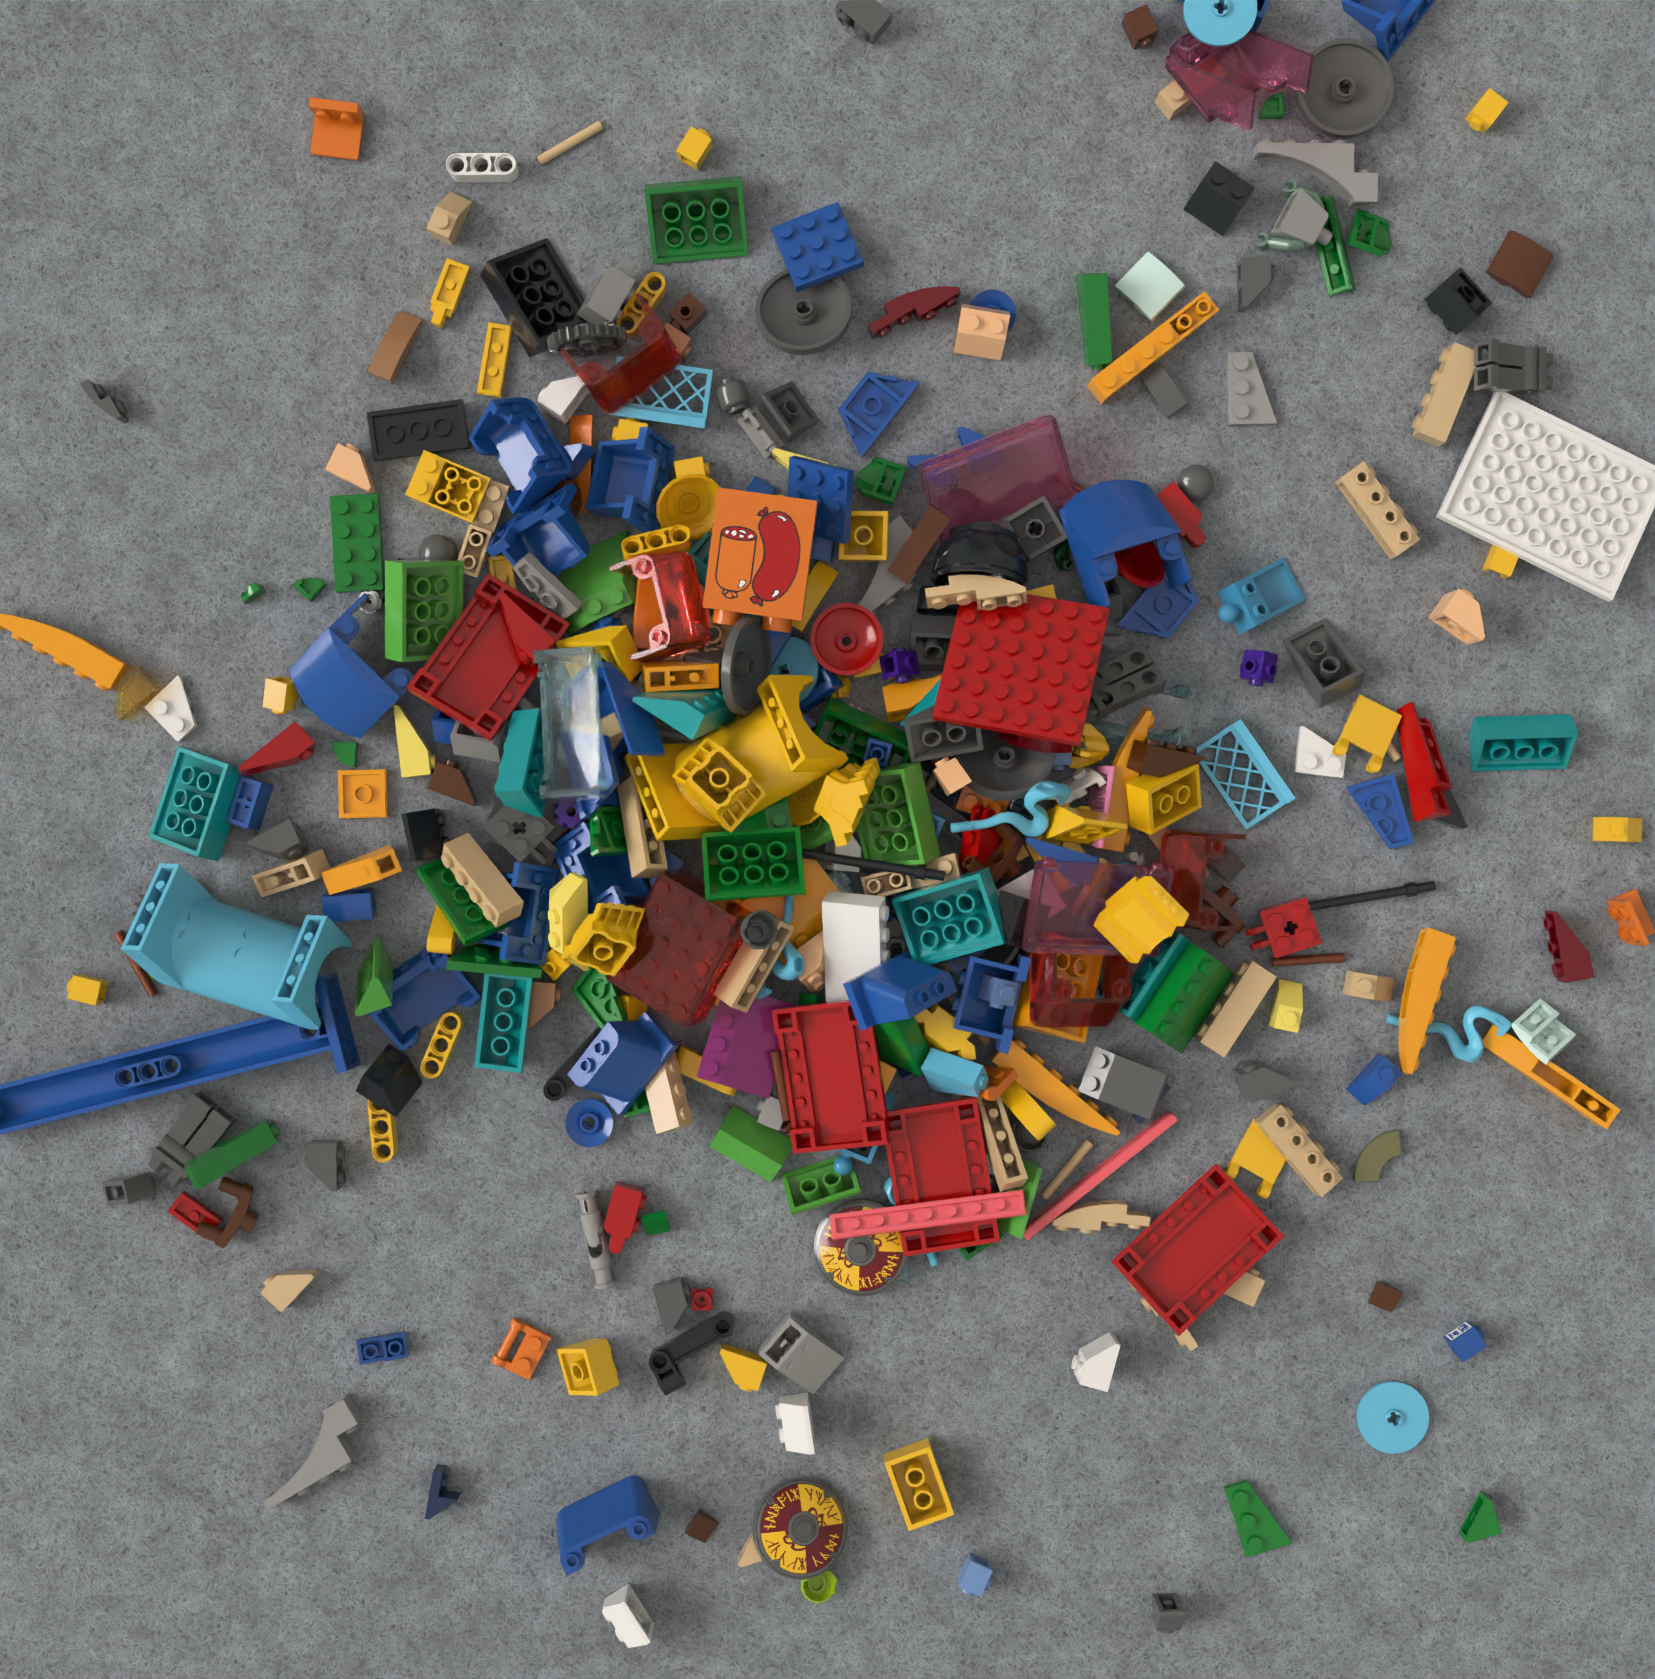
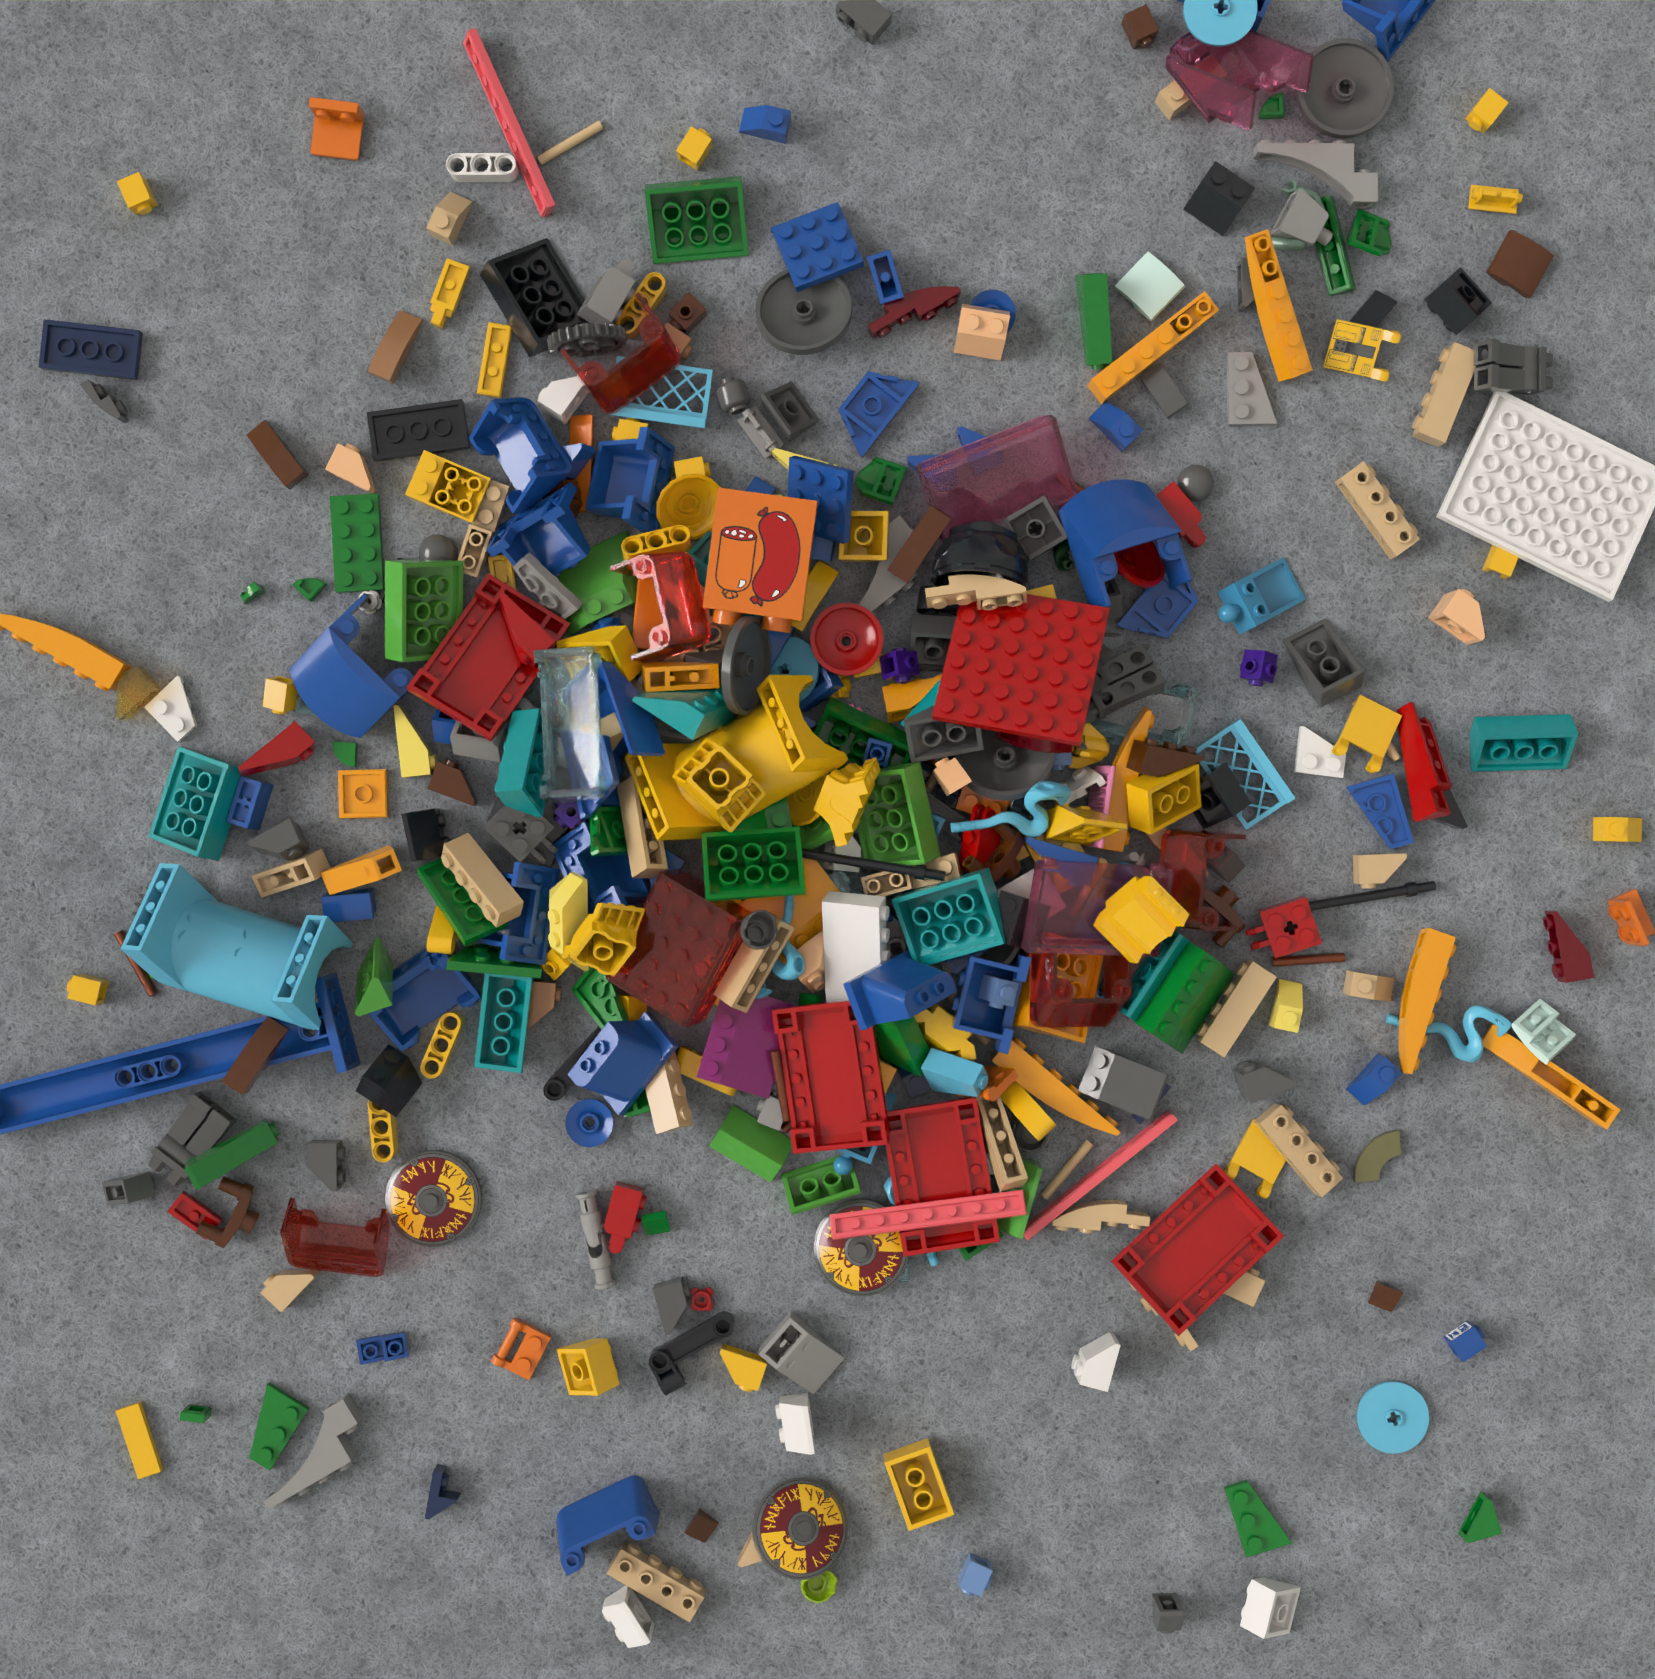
none -> dark blue plate [38,319,143,380]
none -> yellow tile [116,1401,163,1479]
none -> yellow brick [117,172,158,215]
none -> green tile [180,1404,212,1423]
none -> reddish brown slope [222,1016,290,1095]
none -> reddish brown slope [246,420,309,490]
none -> green wing [249,1382,310,1471]
none -> clear red windscreen [280,1198,390,1277]
none -> dish [385,1150,482,1247]
none -> coral tile [463,28,555,218]
none -> tan brick [607,1541,706,1622]
none -> blue slope [739,105,791,144]
none -> blue slope [867,250,904,305]
none -> blue slope [1089,401,1143,452]
none -> black slope [1193,762,1251,829]
none -> white slope [1240,1577,1301,1639]
none -> light orange slope [1245,229,1313,382]
none -> yellow flag [1323,319,1401,382]
none -> black slope [1349,290,1398,327]
none -> tan slope [1353,853,1407,889]
none -> yellow hinge [1468,185,1523,214]

